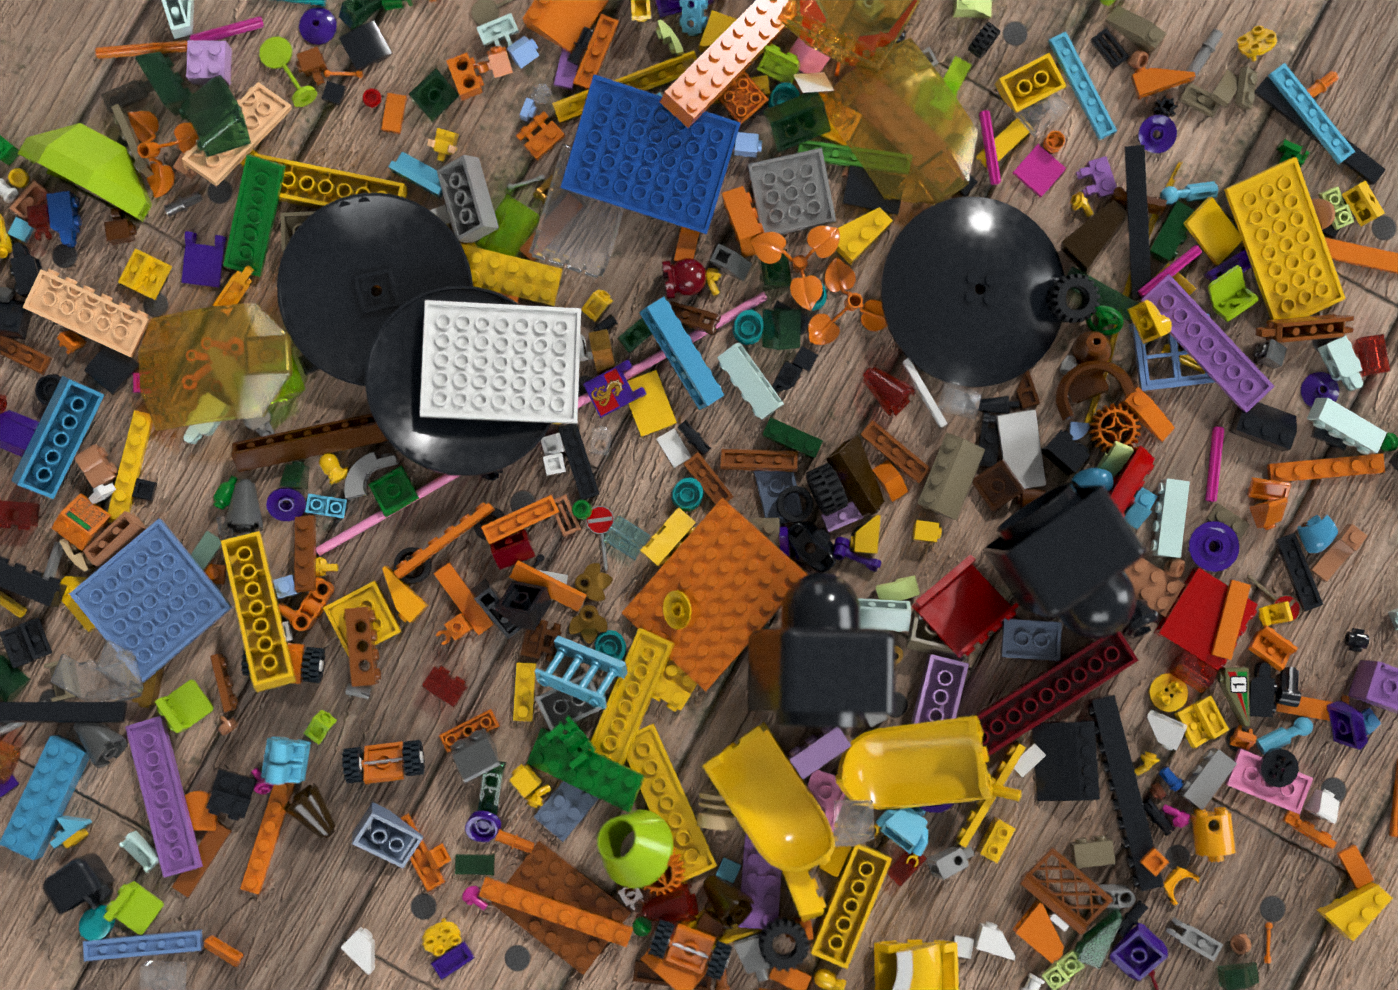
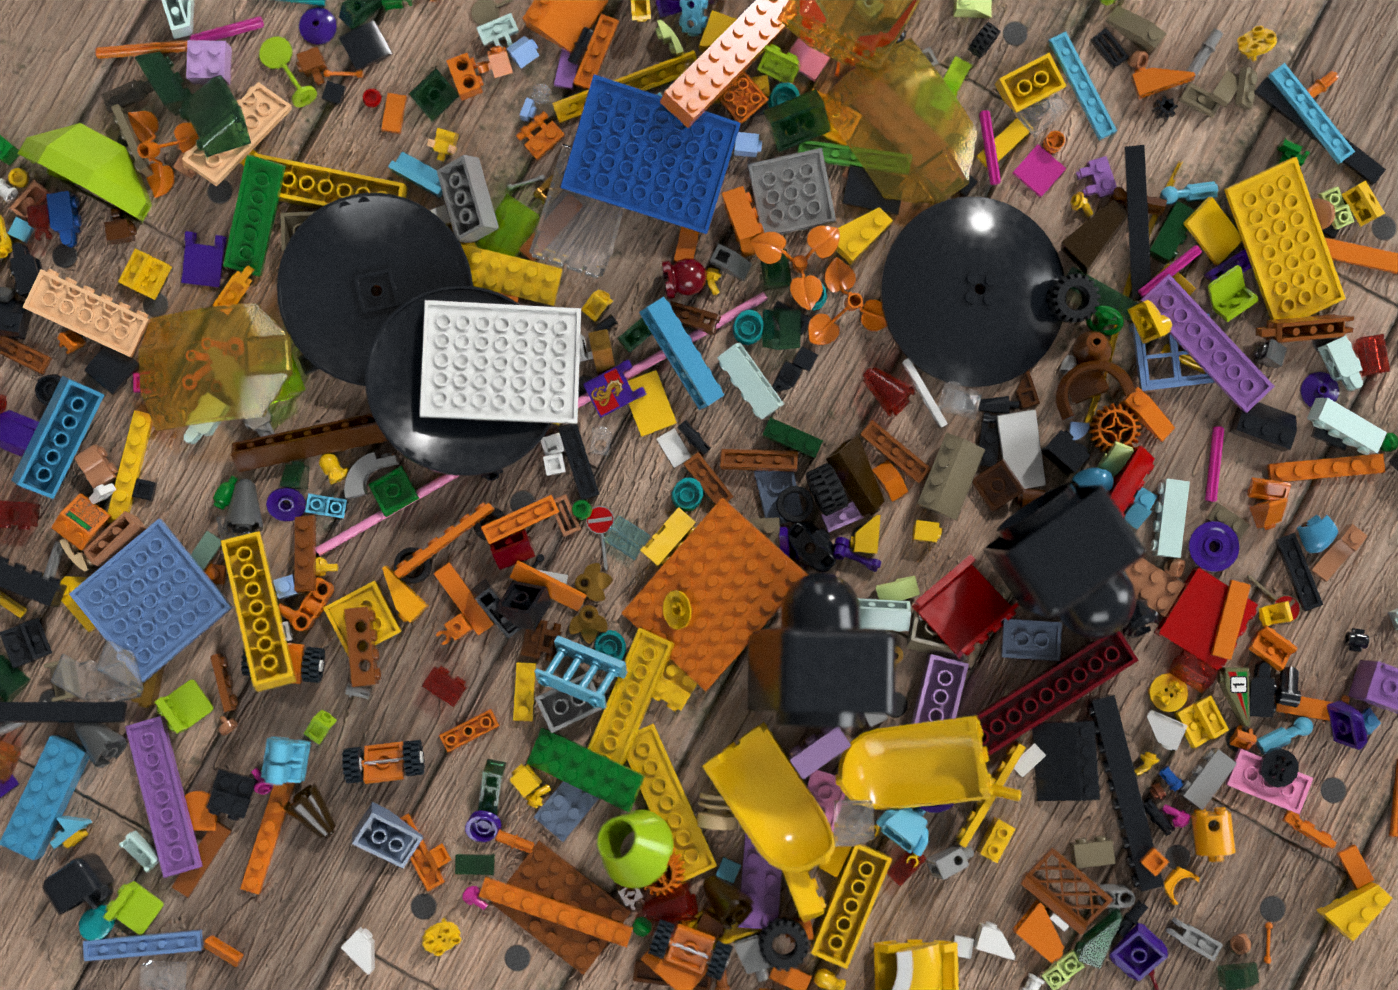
flat silver axle [164,191,203,217] -> none
dark purple tile [431,941,475,980] -> none
dark grey slope [451,728,500,783] -> none
green piece [545,715,596,770] -> none
white sticker [793,72,834,93] -> none
dark purple dish [1138,115,1177,153] -> none
white slope [1304,789,1339,824] -> none

